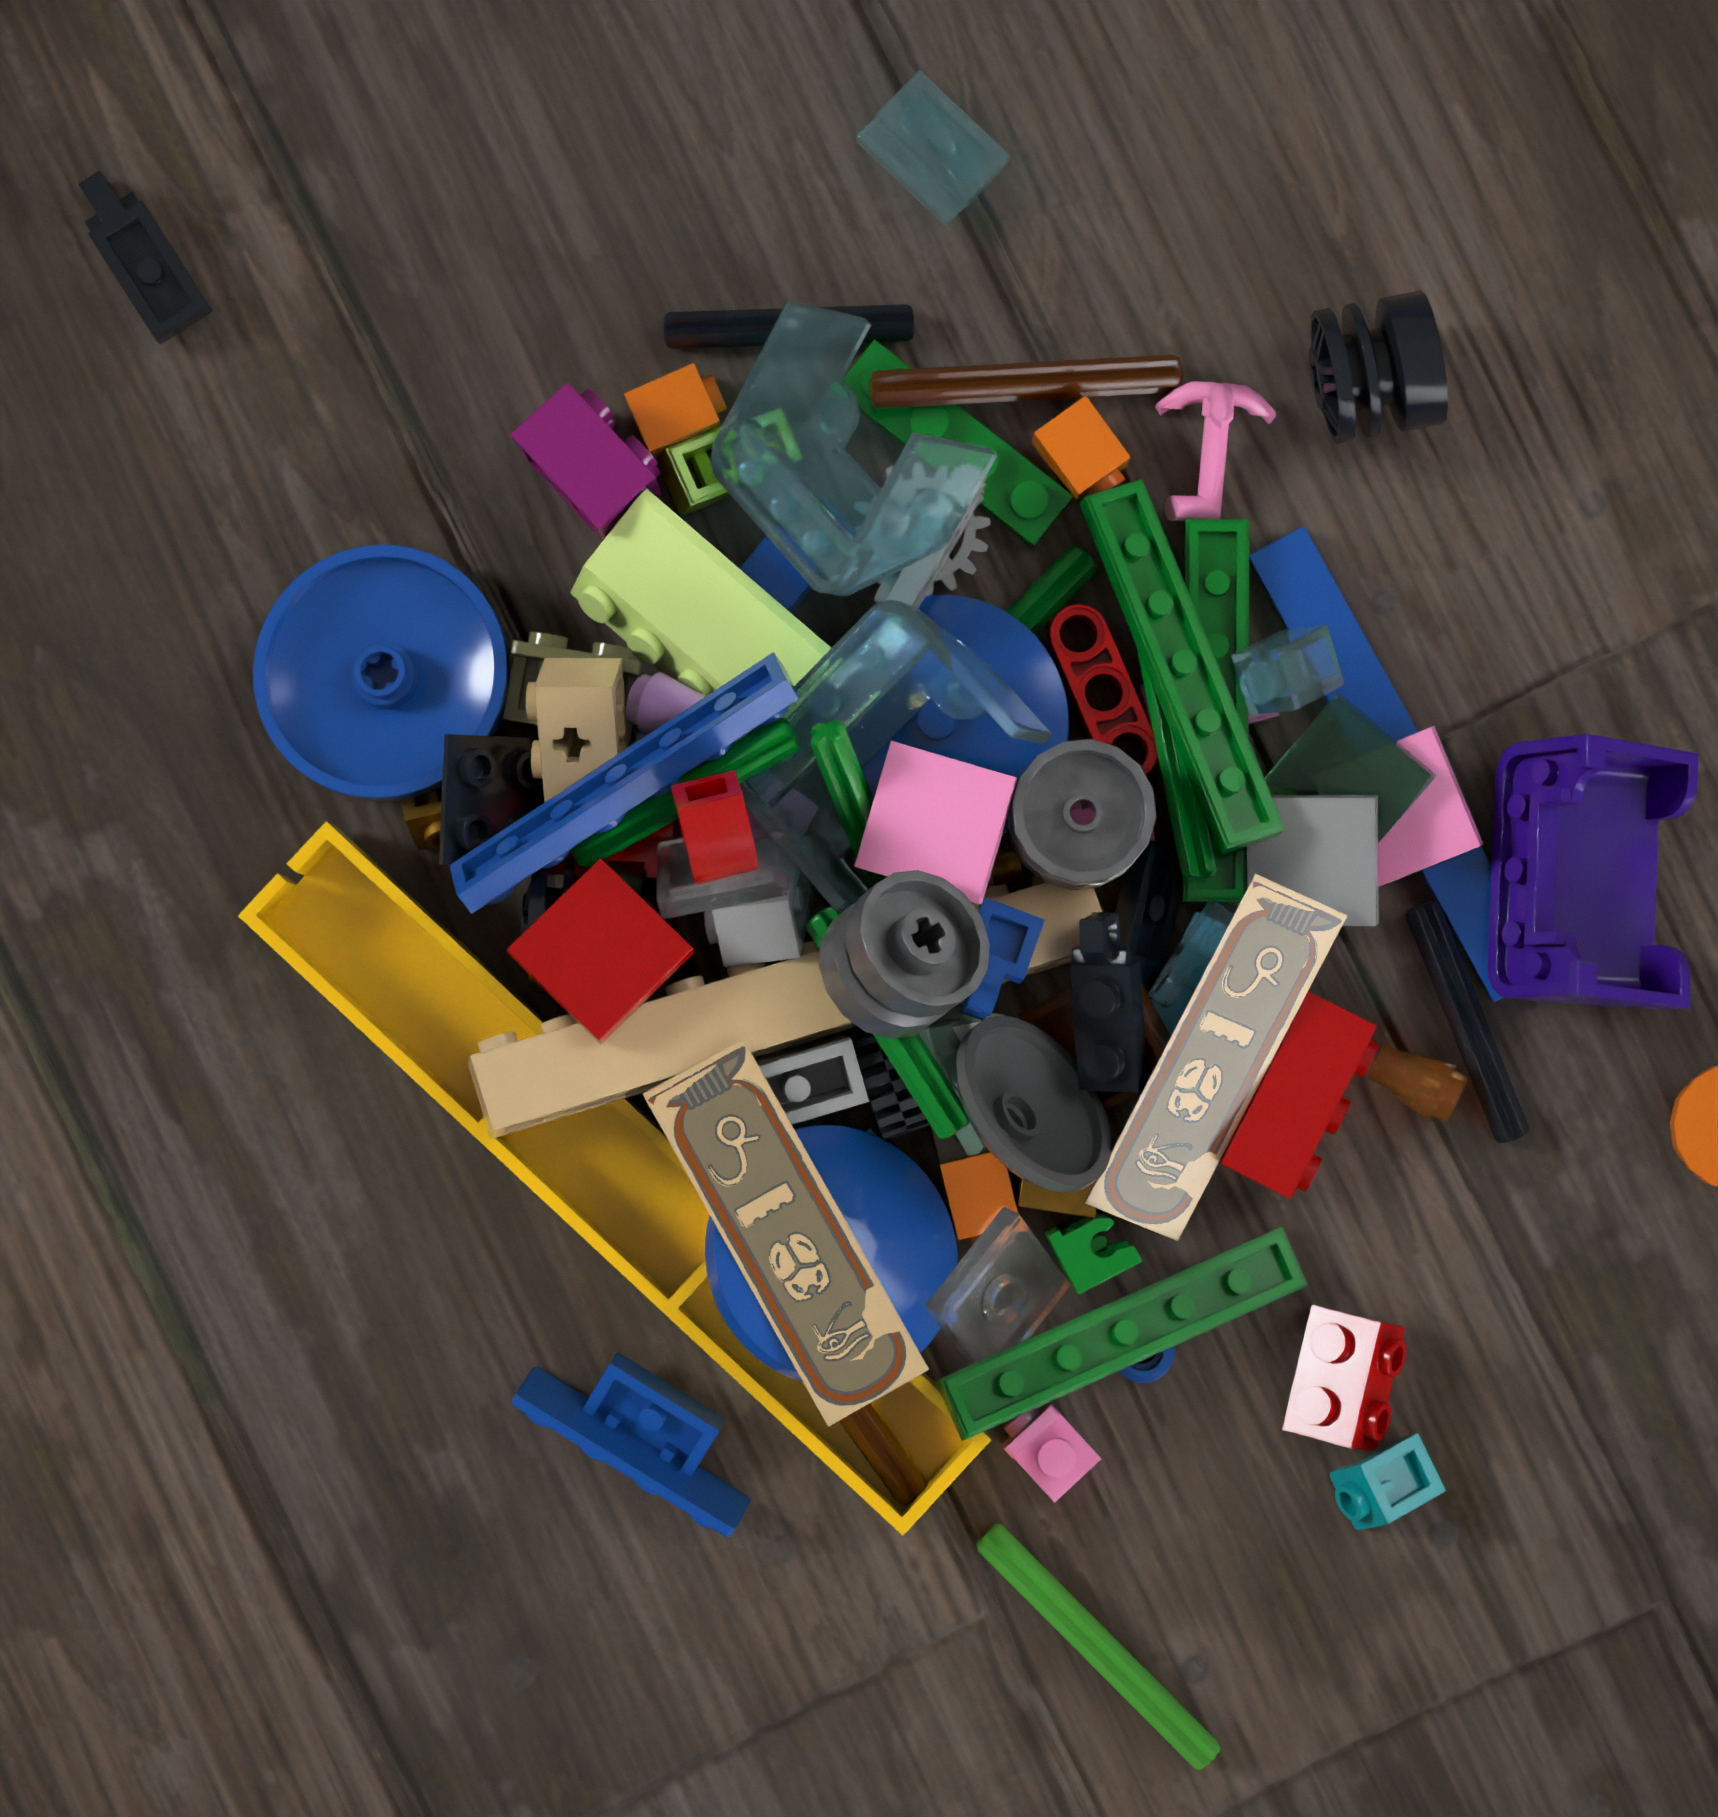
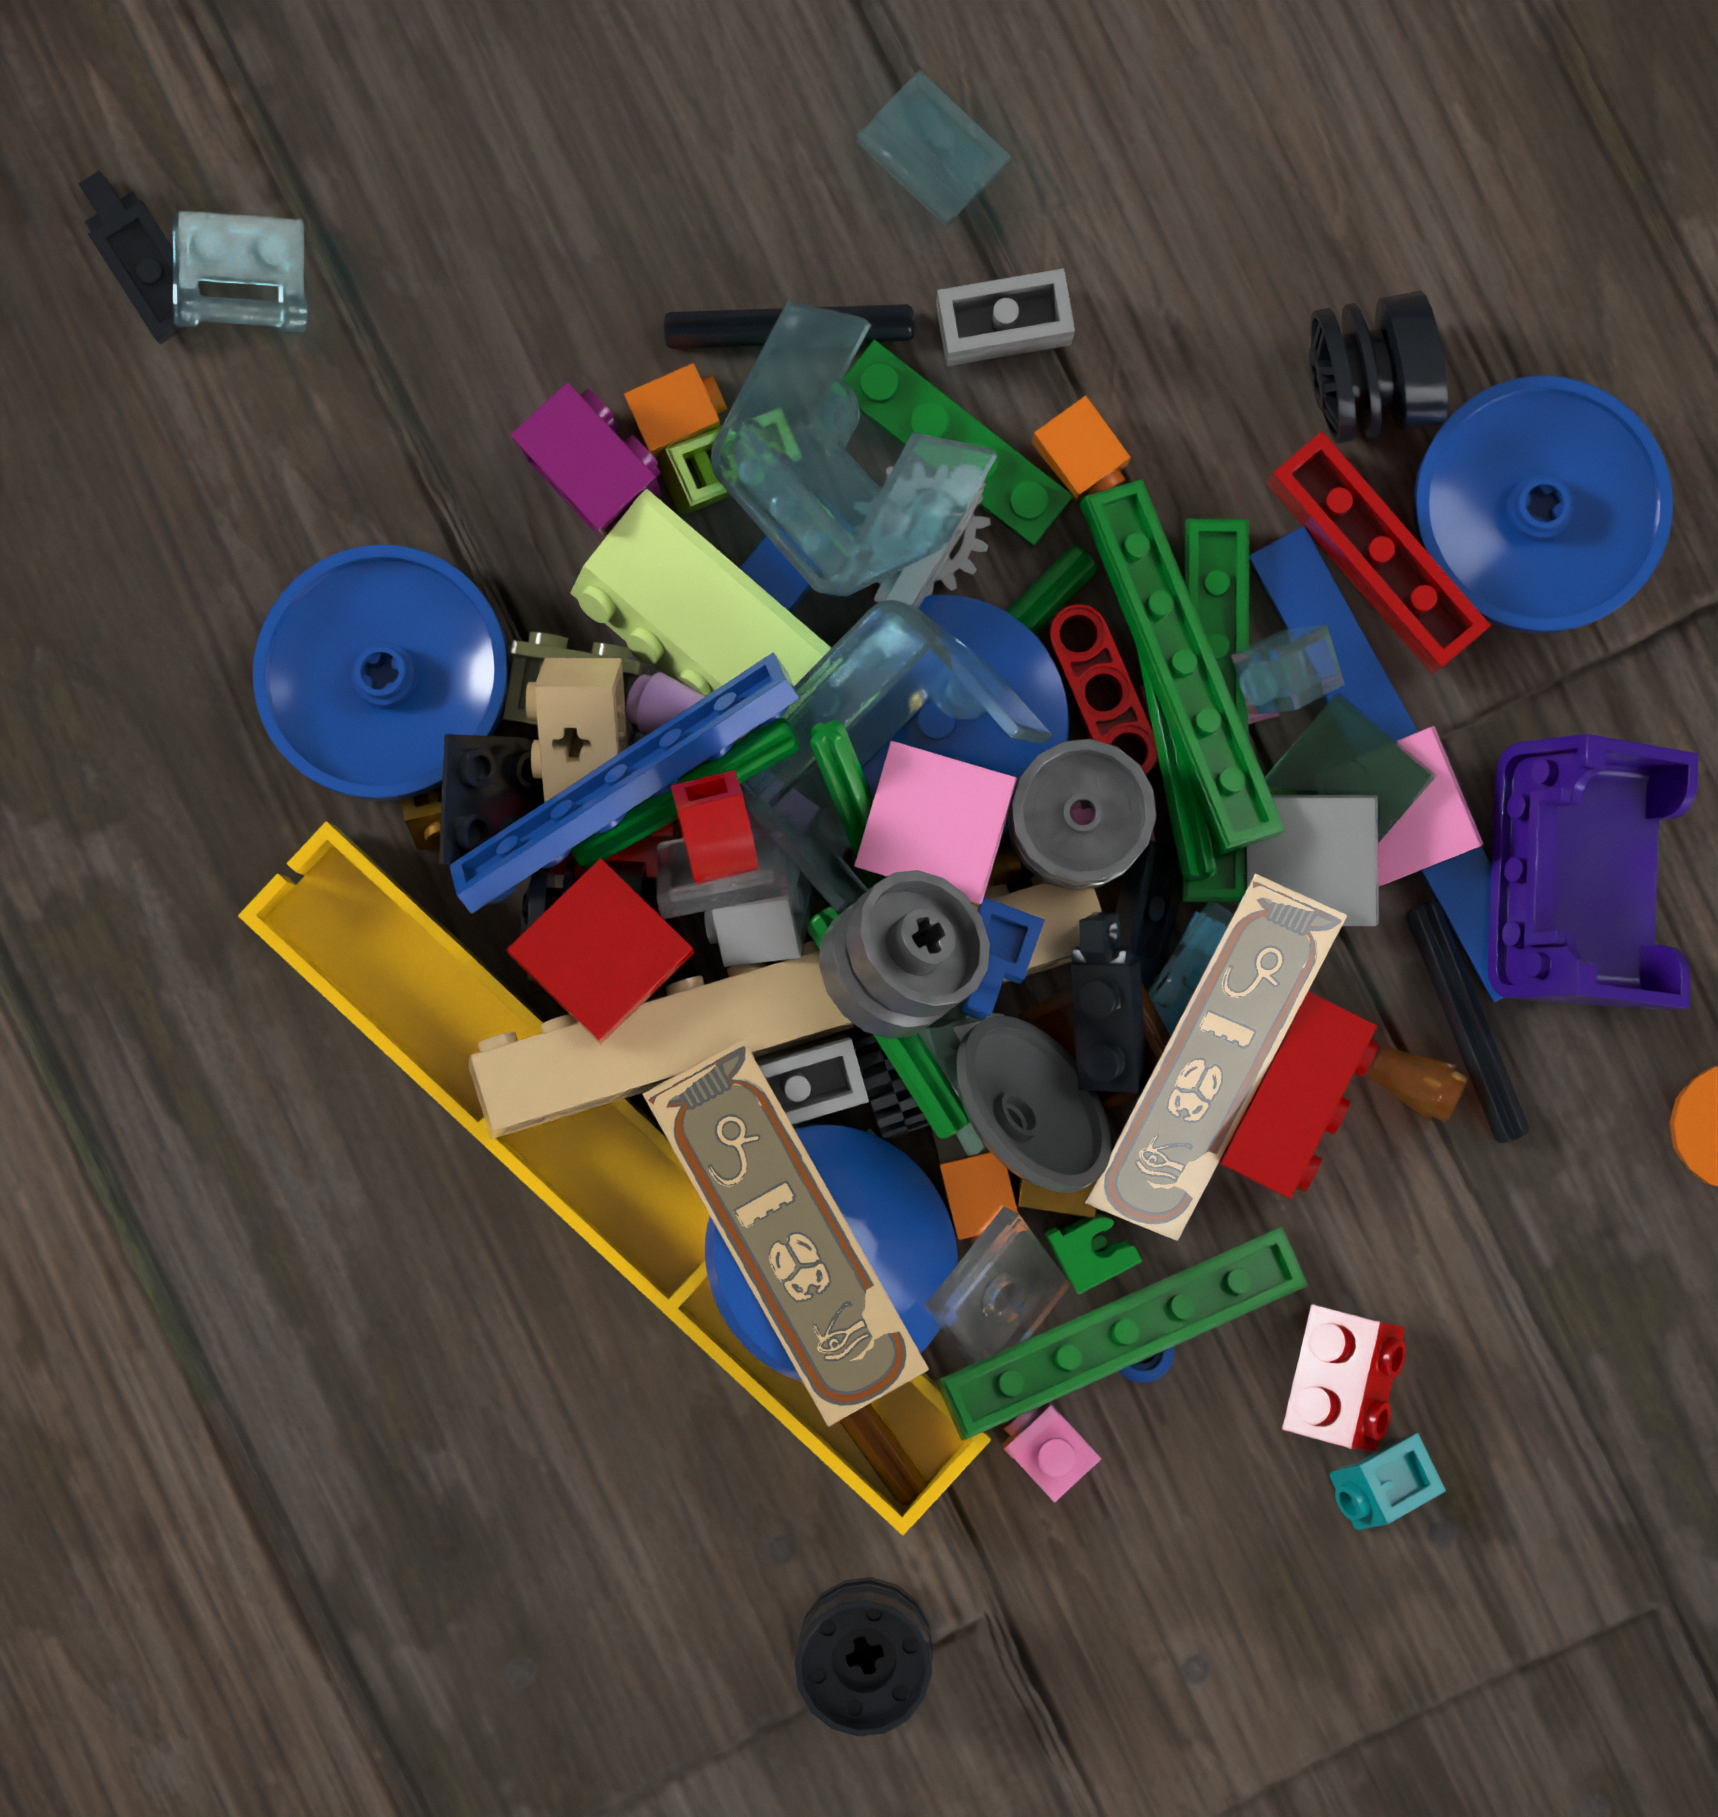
blue bracket [511,1352,751,1537] -> none
reddish brown axle [869,355,1182,409] -> none
bright green axle [976,1524,1220,1770] -> none
bright pink piece [1155,381,1276,521] -> none
none -> clear light blue plate [173,211,307,334]
none -> black wheel [795,1577,933,1736]
none -> light grey brick [936,268,1075,366]
none -> red brick [1266,431,1491,675]
none -> blue dish [1413,376,1673,634]

